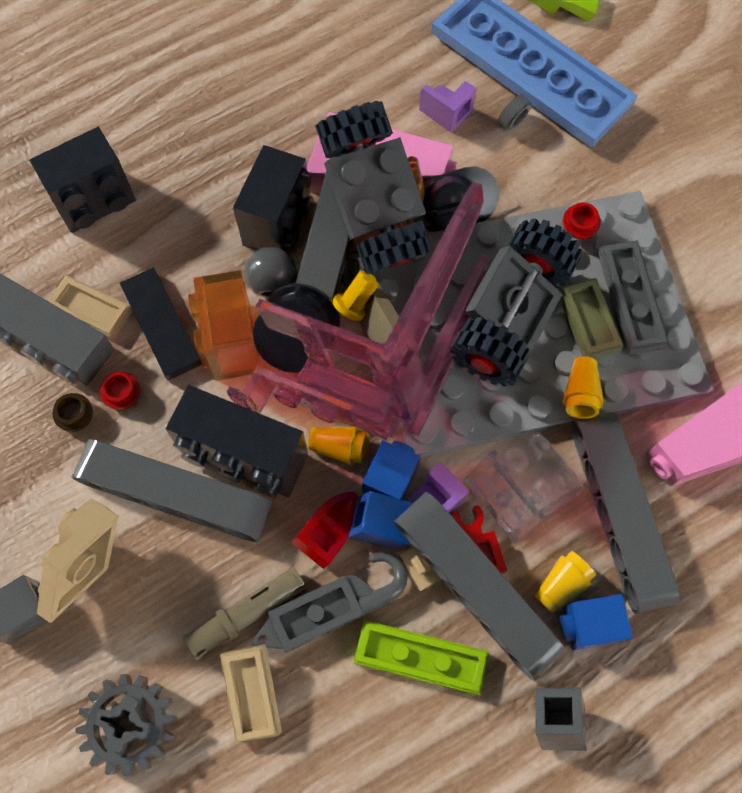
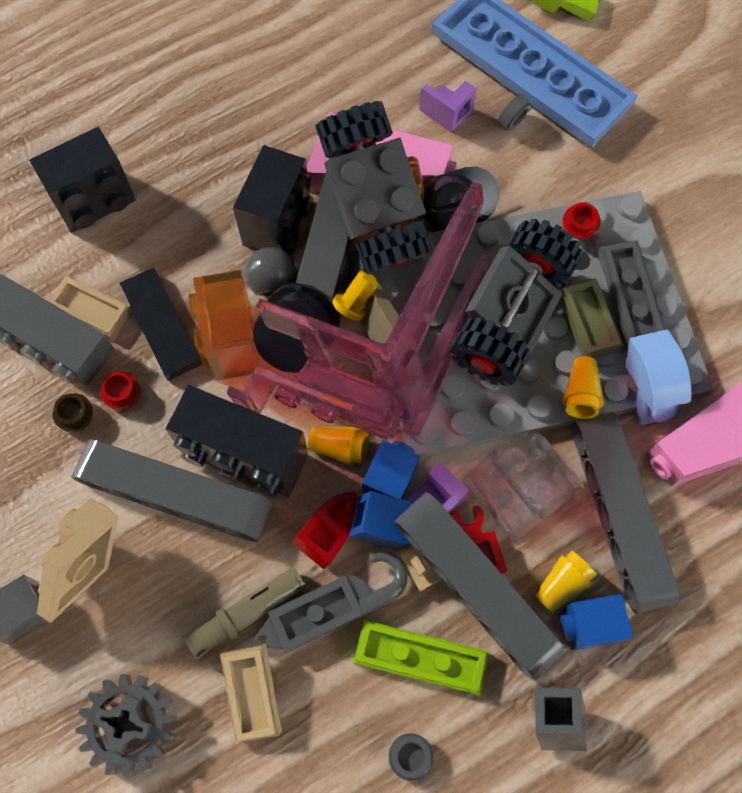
none -> dark grey tile [388,733,433,781]
none -> light blue brick [625,329,691,426]

